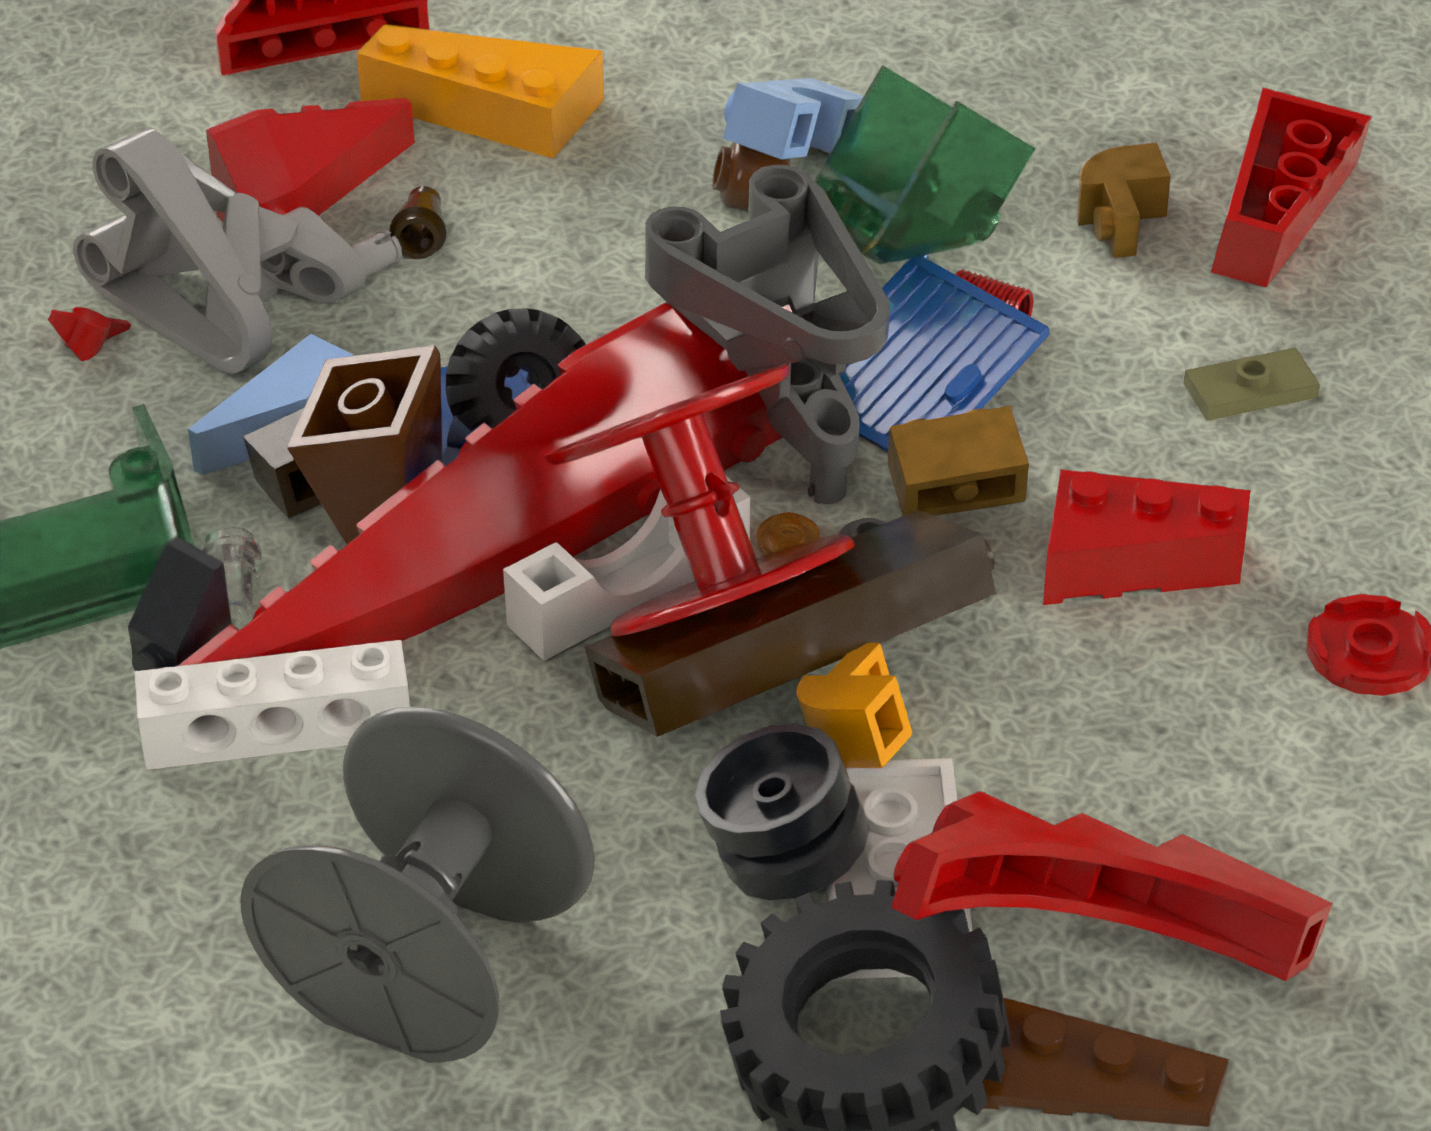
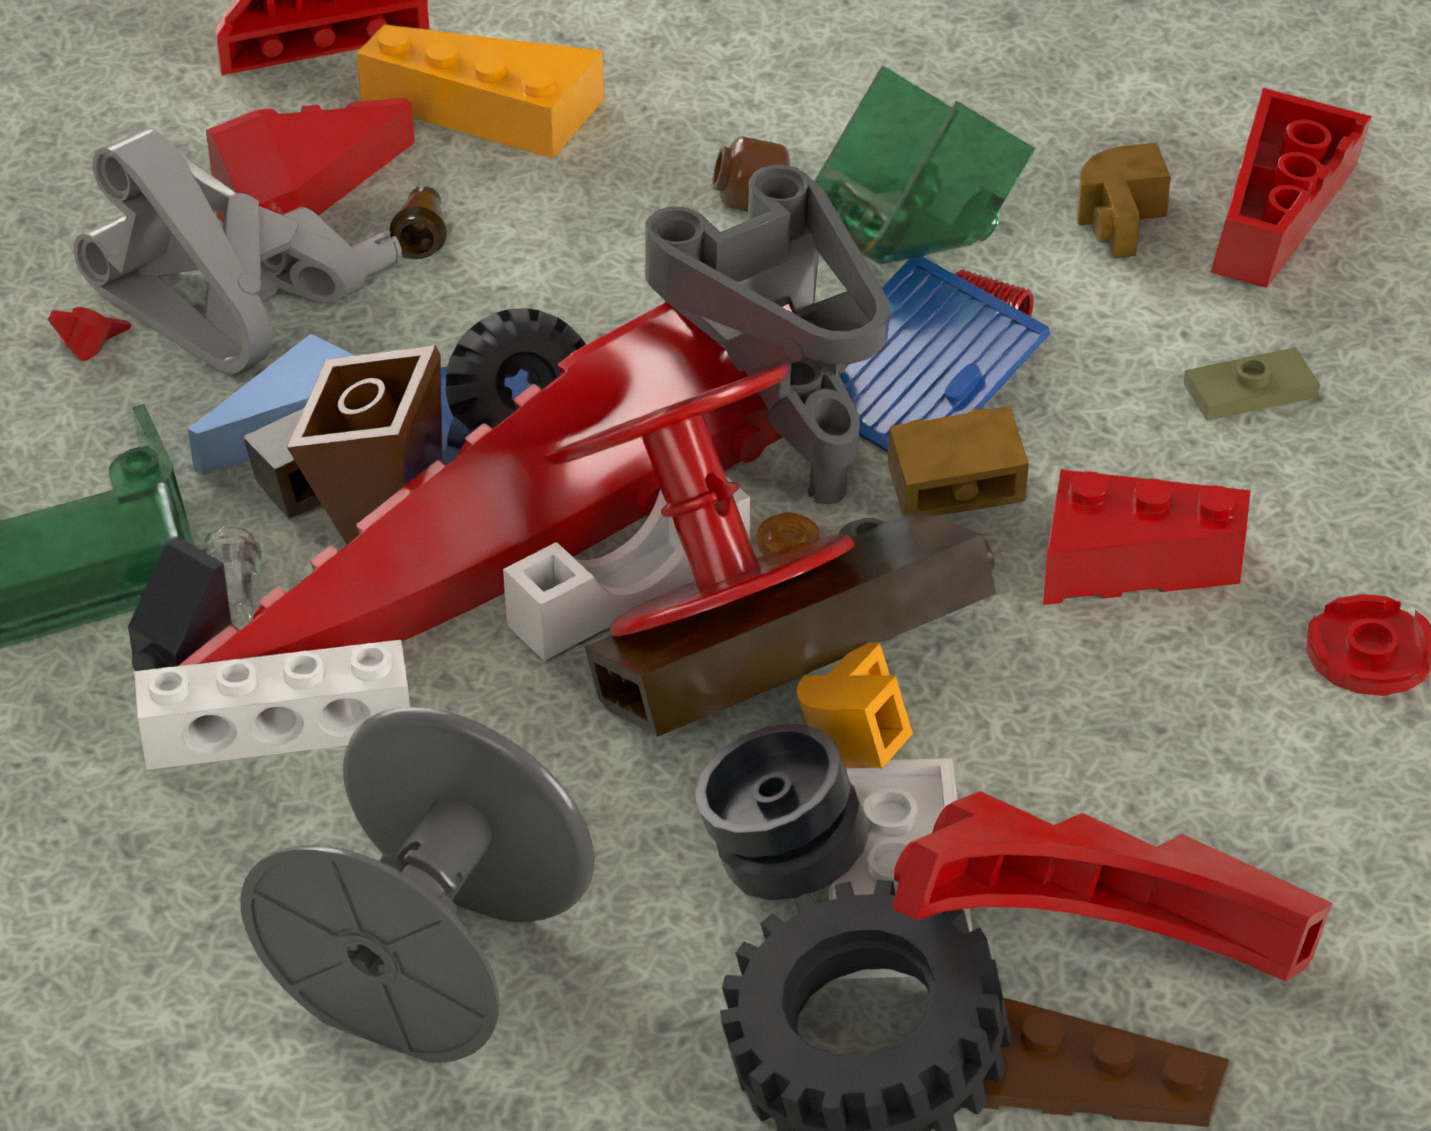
light blue arch [723,78,869,159] -> none

